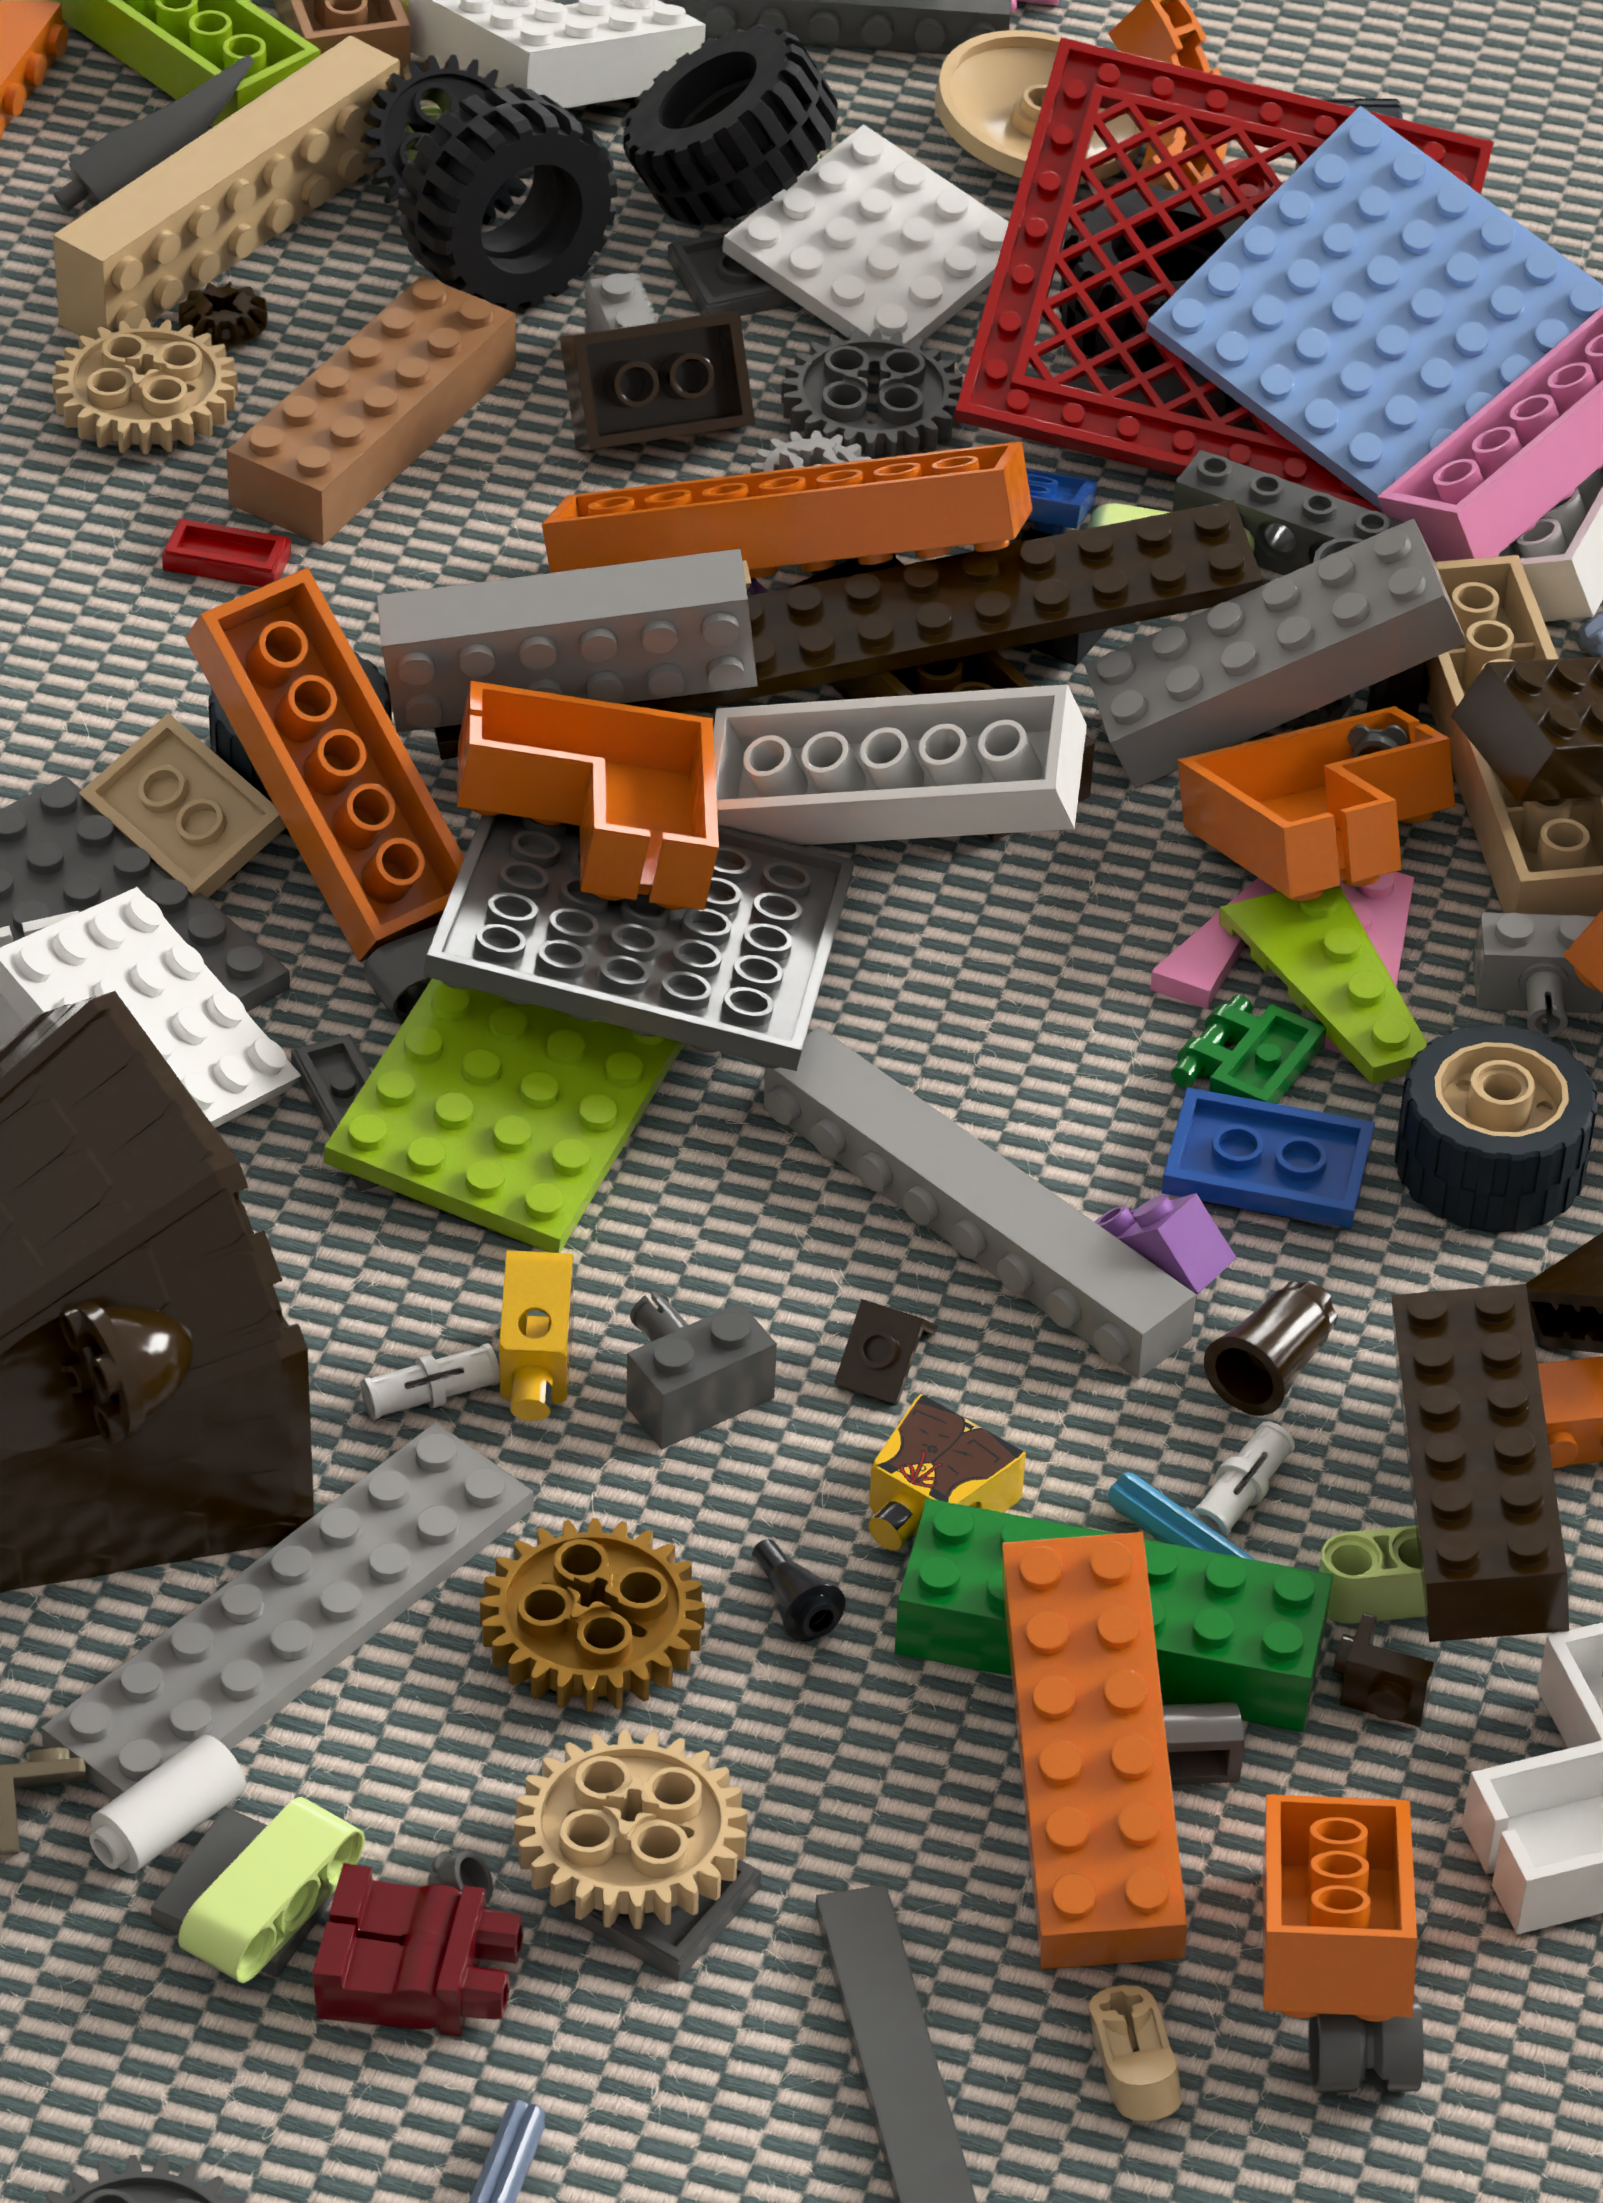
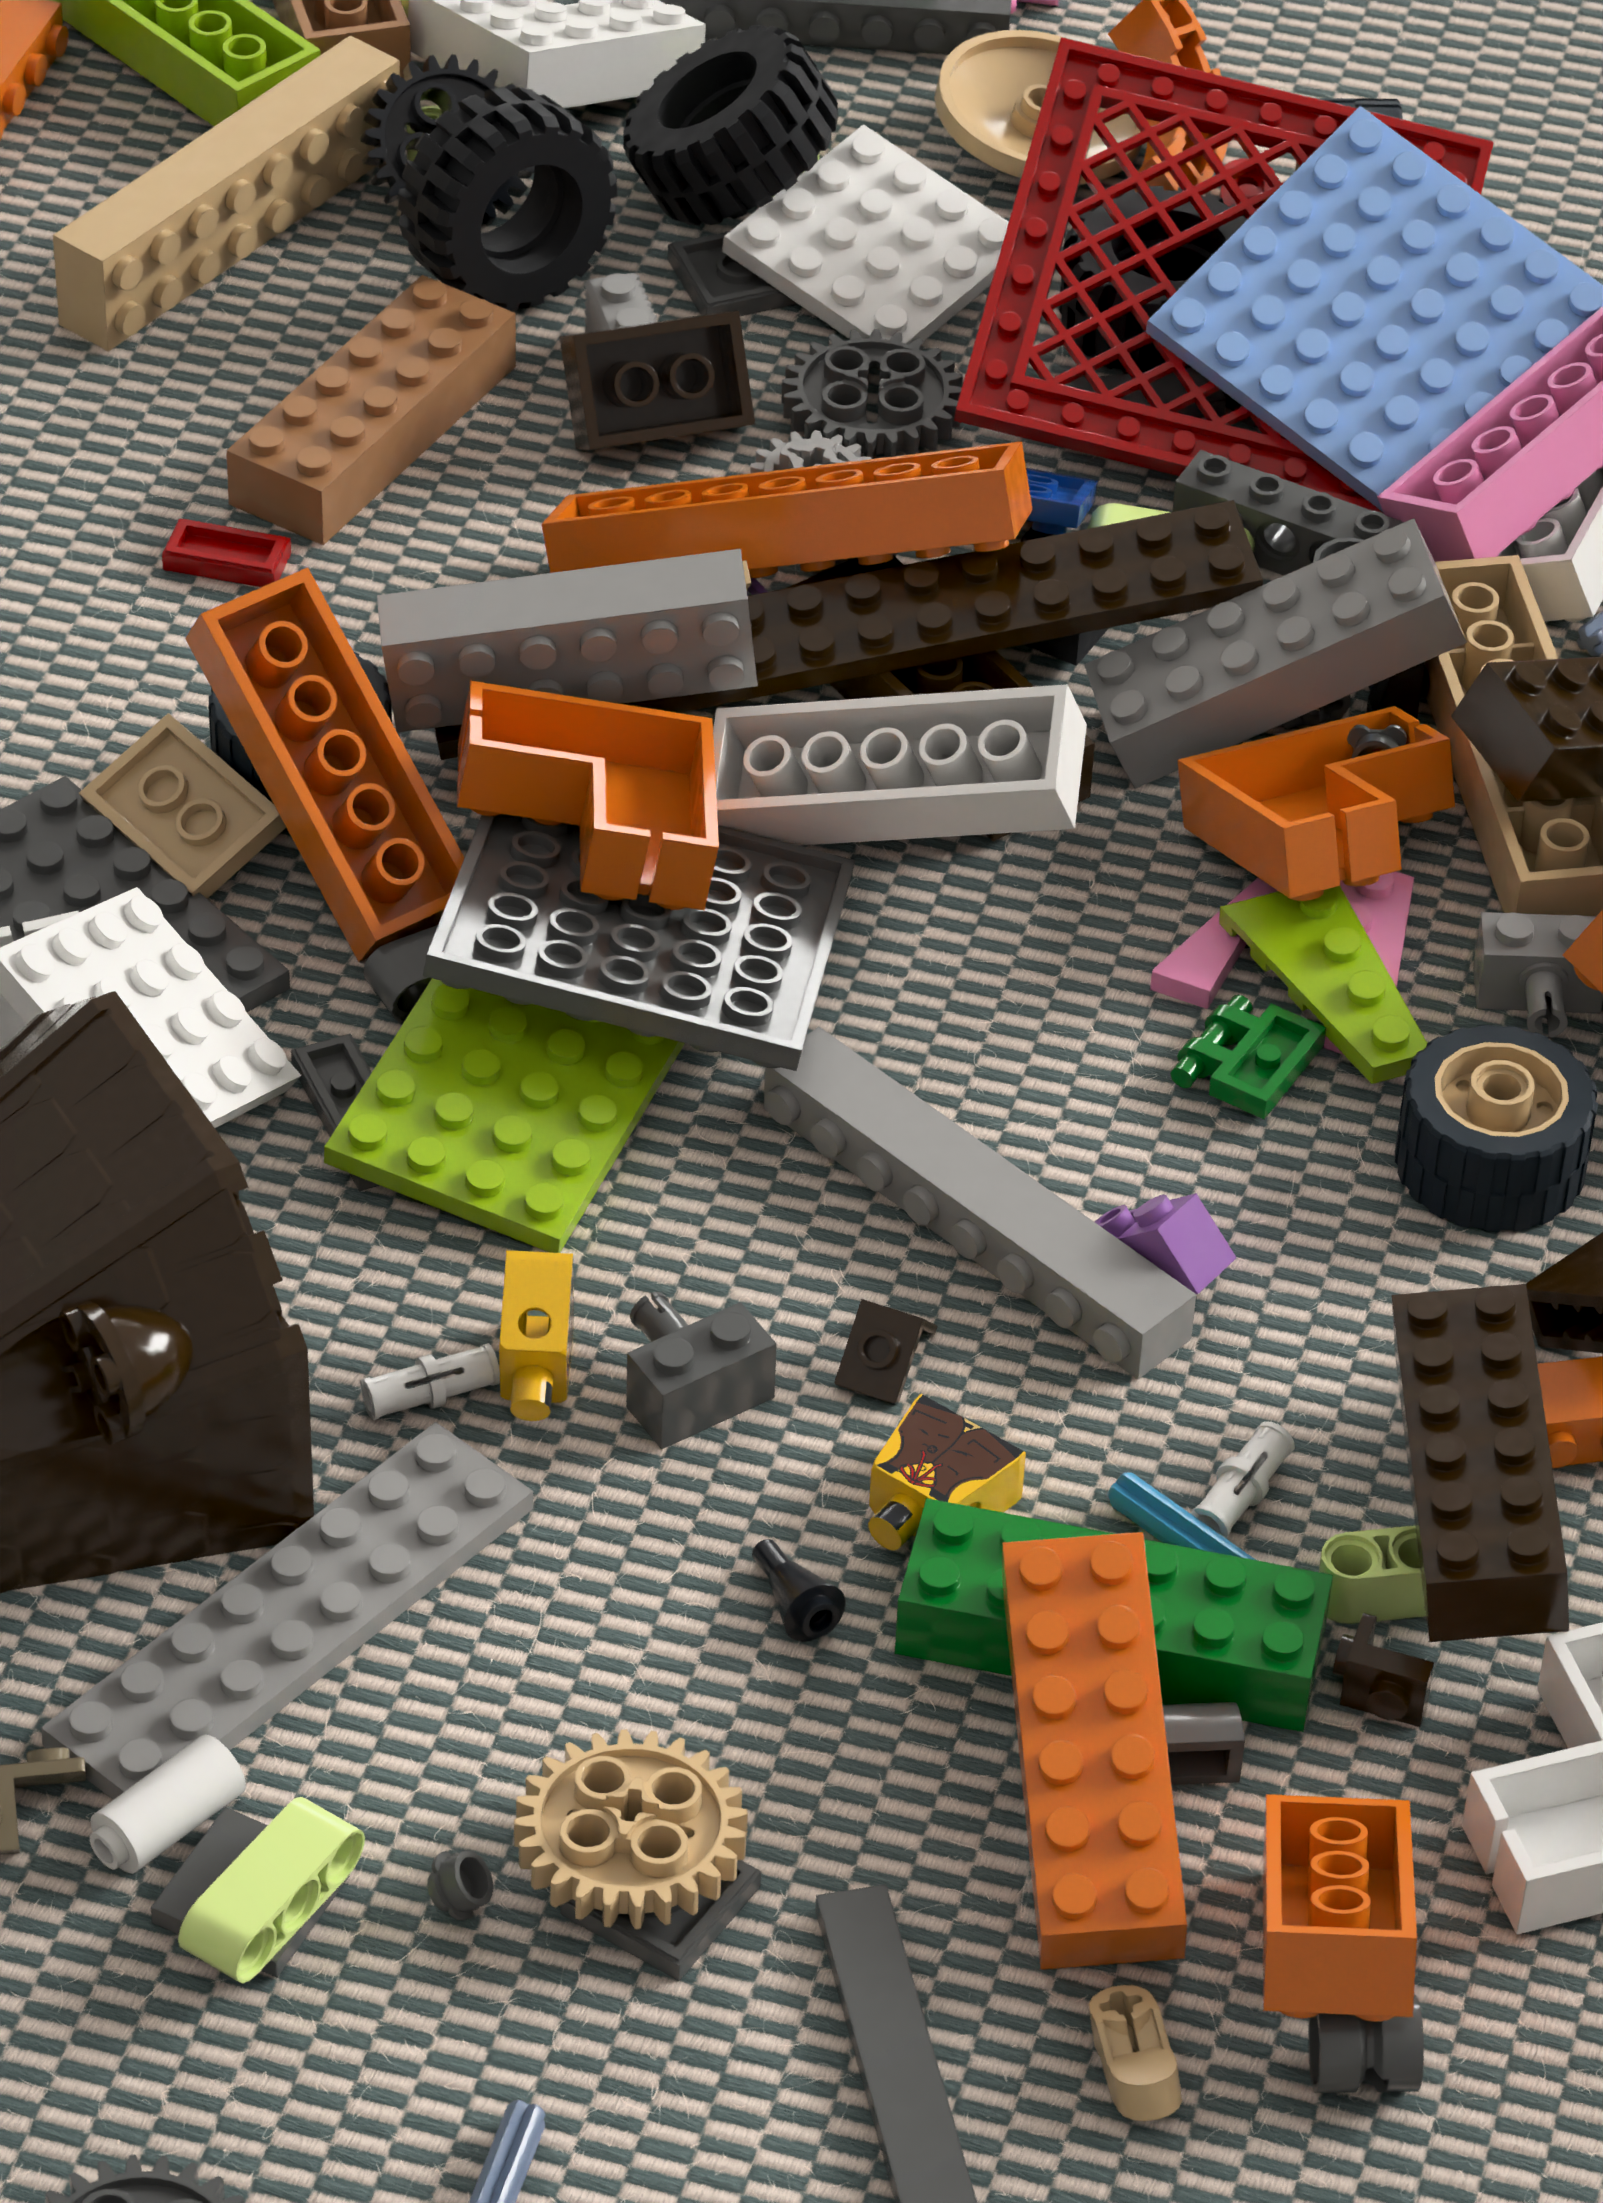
tan gear [52,319,238,454] -> none
dark grey piece [54,54,254,212] -> none
dark brown gear [179,281,268,347] -> none
dark red hips [312,1863,524,2037] -> none
pearl gold gear [480,1518,705,1711] -> none
blue plate [1161,1087,1375,1229] -> none
dark brown plant [1204,1280,1338,1416] -> none

